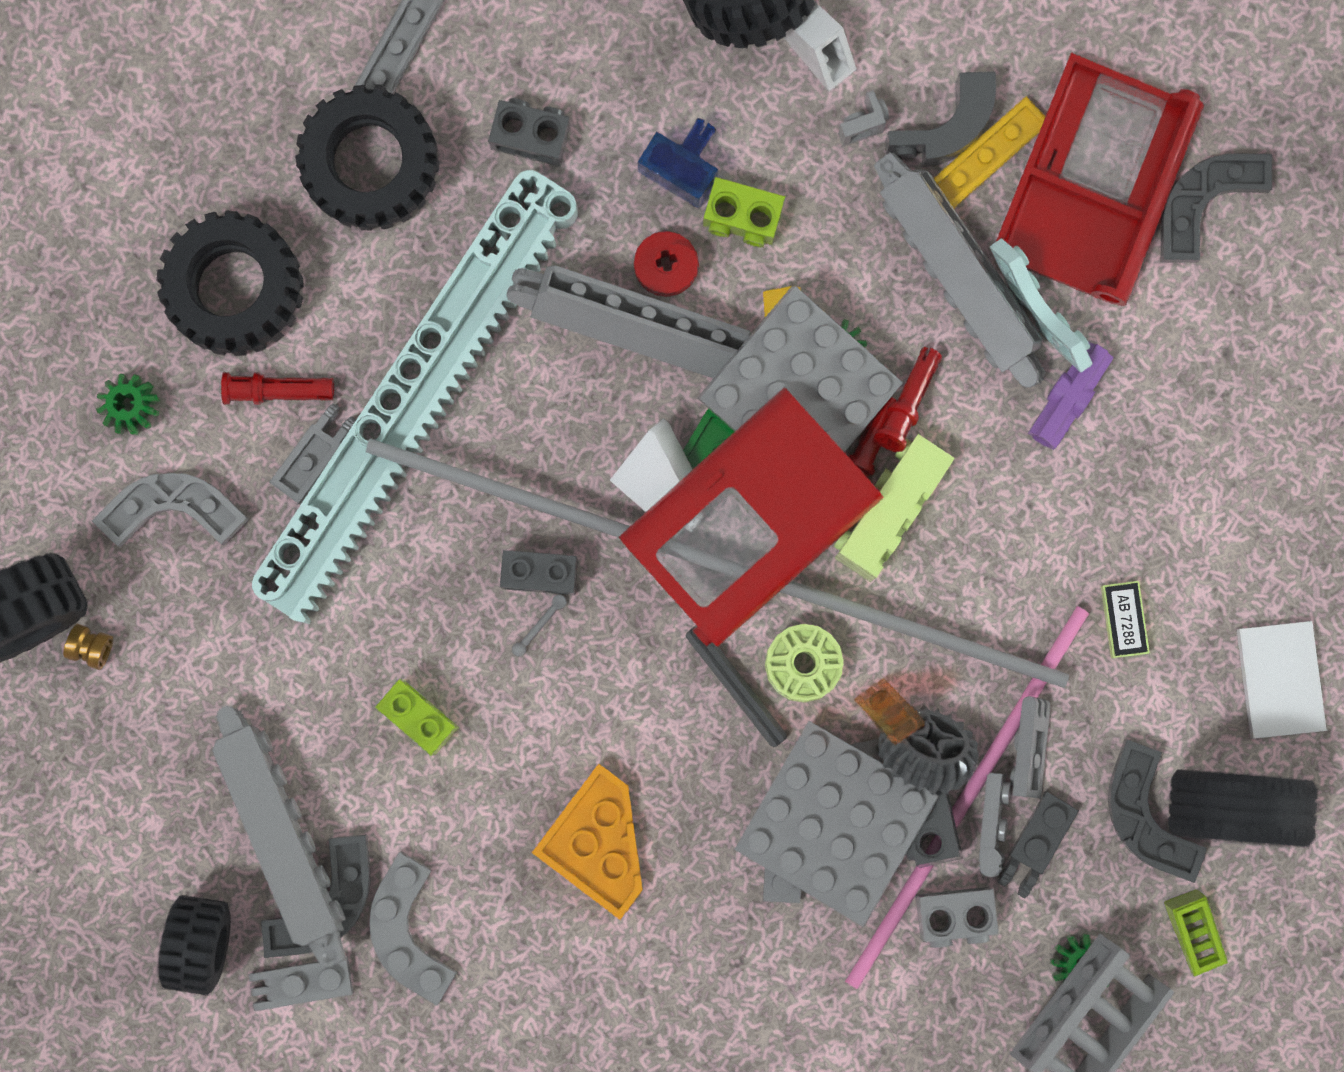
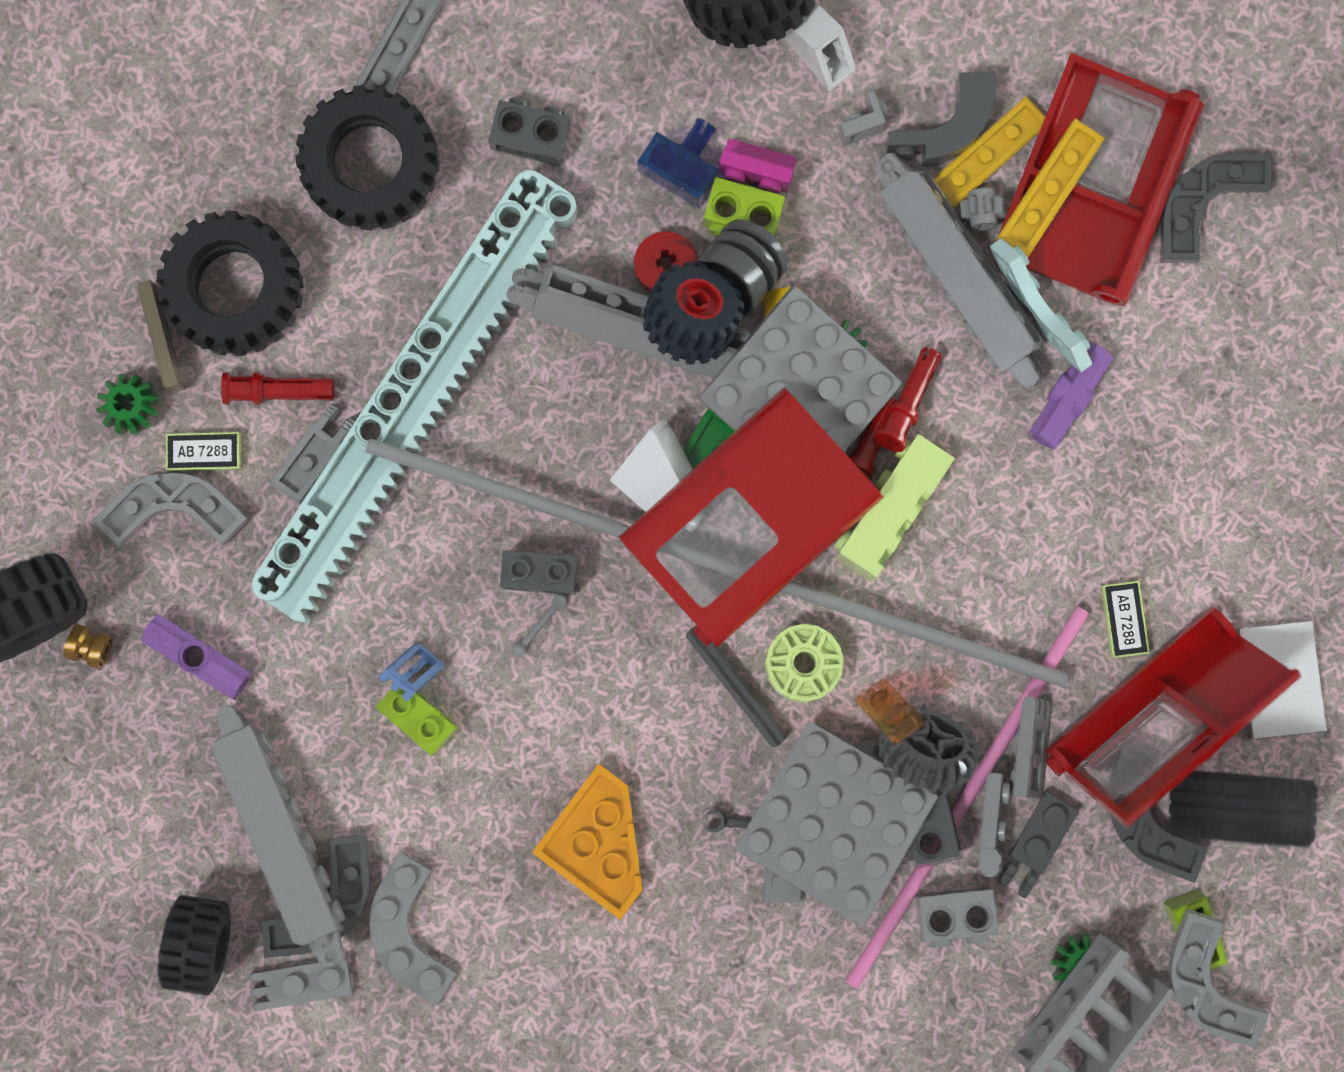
none -> dark tan tile [137,280,185,393]
none -> medium lavender piece [140,614,252,700]
none -> tile [166,432,241,472]
none -> medium blue tile [379,642,444,702]
none -> black wheel [642,262,744,365]
none -> dark grey wheel [693,219,787,318]
none -> dark grey hand [705,810,751,832]
none -> dark pink bracket [718,139,797,193]
none -> light grey gear [960,188,1006,231]
none -> yellow tile [995,118,1105,258]
none -> red piece [1045,607,1301,828]
none -> light grey plate [1168,908,1269,1048]

